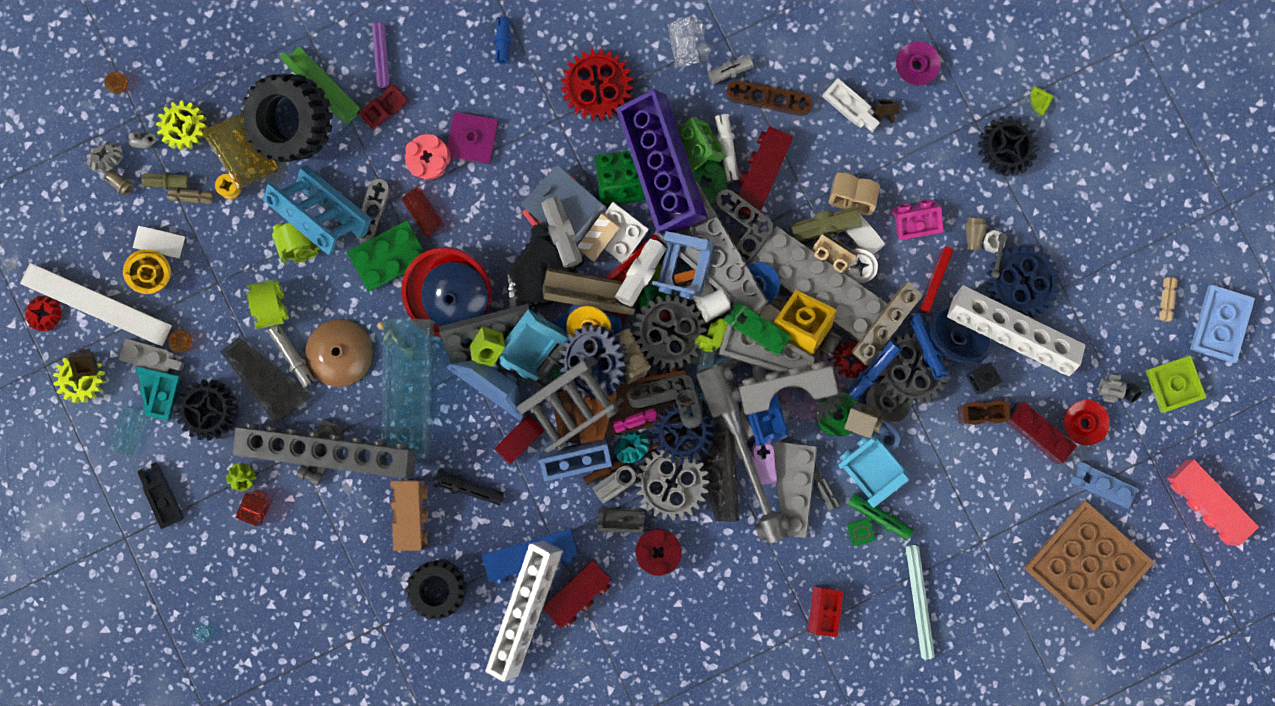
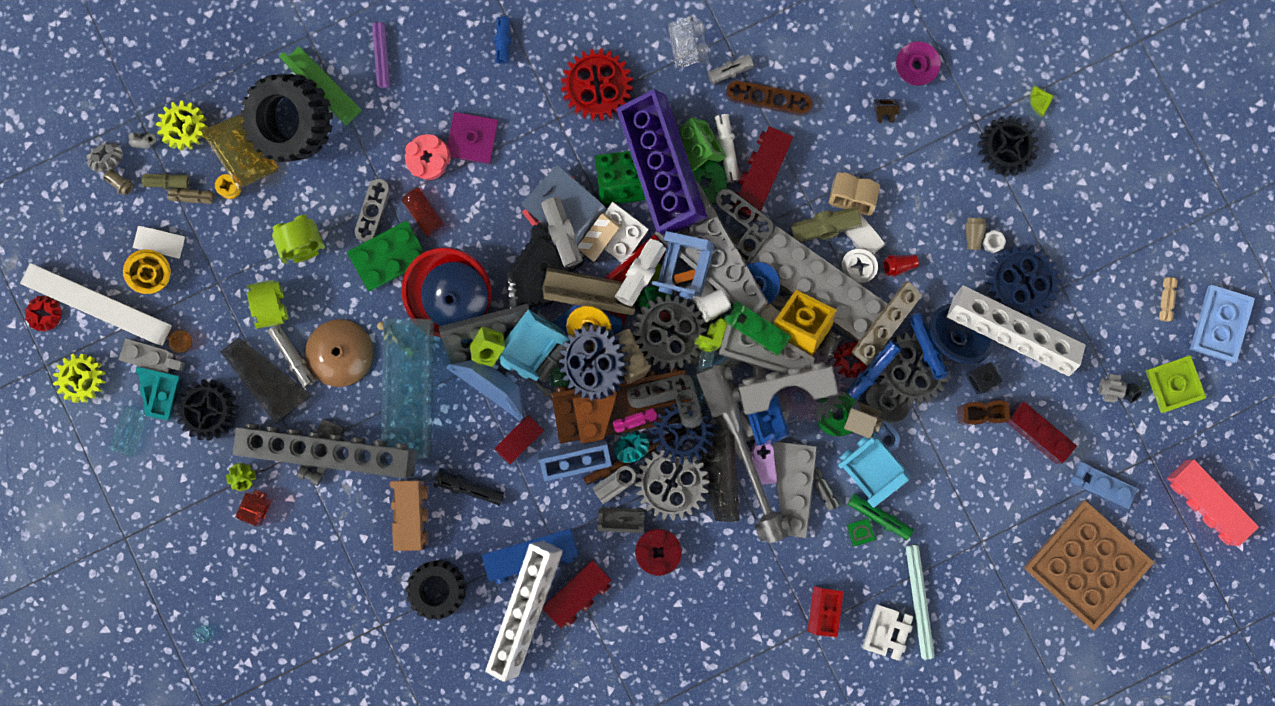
dark brown tile [68,349,99,377] -> none
clear orange plate [104,72,128,94] -> none
black hinge [138,462,184,529] -> none
dark azure fence [263,165,372,255] -> none
dark red slope [358,84,410,130] -> none
dark grey fence [516,355,624,453] -> none
tan hips [811,232,858,273] -> none
white hinge [822,78,880,132] -> none
dark pink bracket [892,199,943,241] -> none
red tile [917,246,954,314] -> none
dark grey hinge [991,233,1007,279] -> none
red dish [1064,400,1110,446] -> none
none -> white plate [862,604,913,661]
none -> red cone [883,254,919,277]

